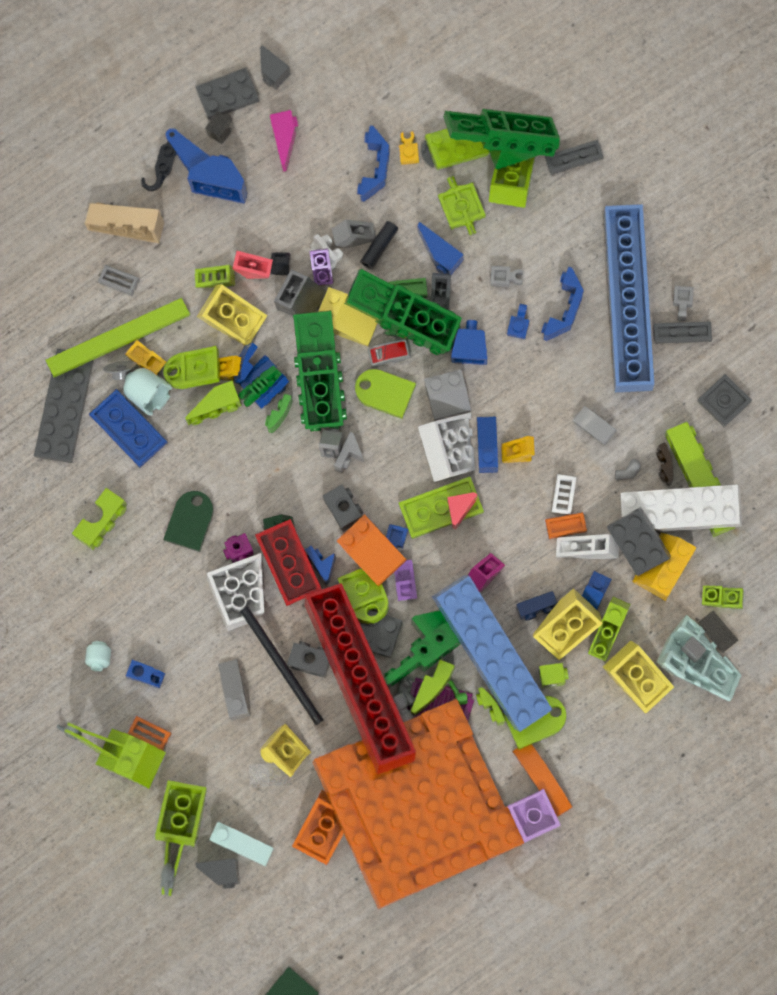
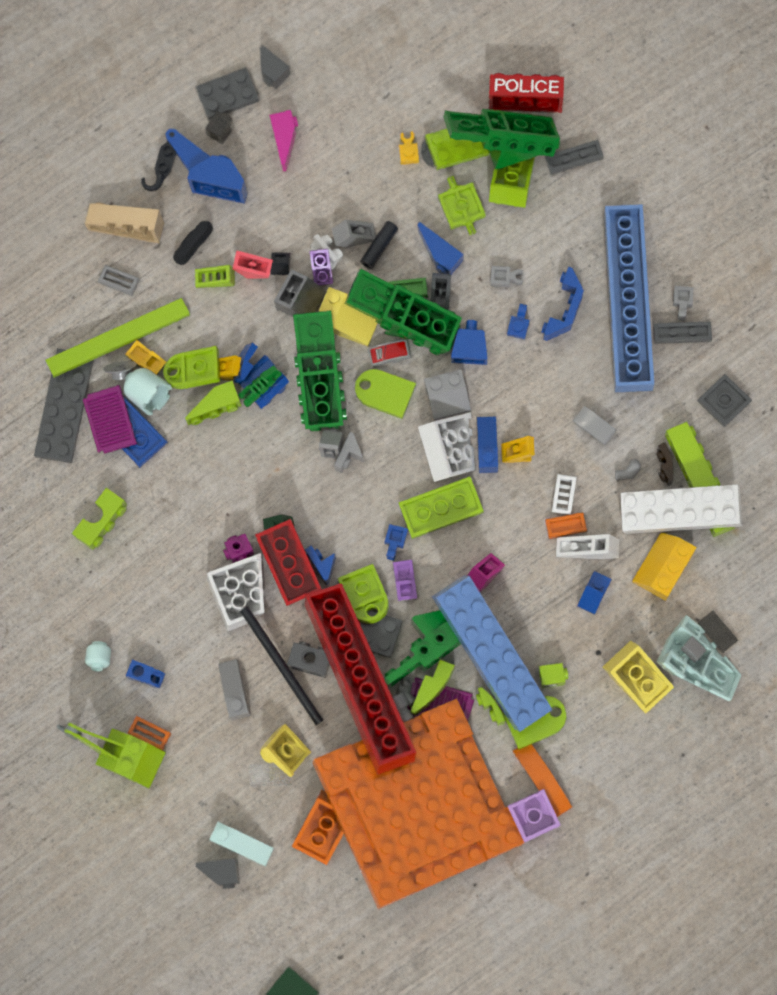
lime slope [155,780,207,896] -> none
dark green tile [163,491,214,552] -> none
light yellow slope [196,284,268,345] -> none
bright green slope [265,394,293,433] -> none
dark grey brick [322,484,363,532] -> none
orange slope [337,514,407,586] -> none
blue slope [357,126,390,202] -> none
coral slope [447,492,477,530] -> none
bright green hand [448,680,468,705] -> none
dark blue piece [516,591,557,621] -> none
light yellow slope [533,588,603,660] -> none
lime slope [588,596,631,662] -> none
dark grey plate [607,507,671,576] -> none
lime slope [702,585,744,609] -> none
none -> magenta window [83,385,137,454]
none -> black piece [173,221,213,265]
none -> red brick [489,73,564,113]

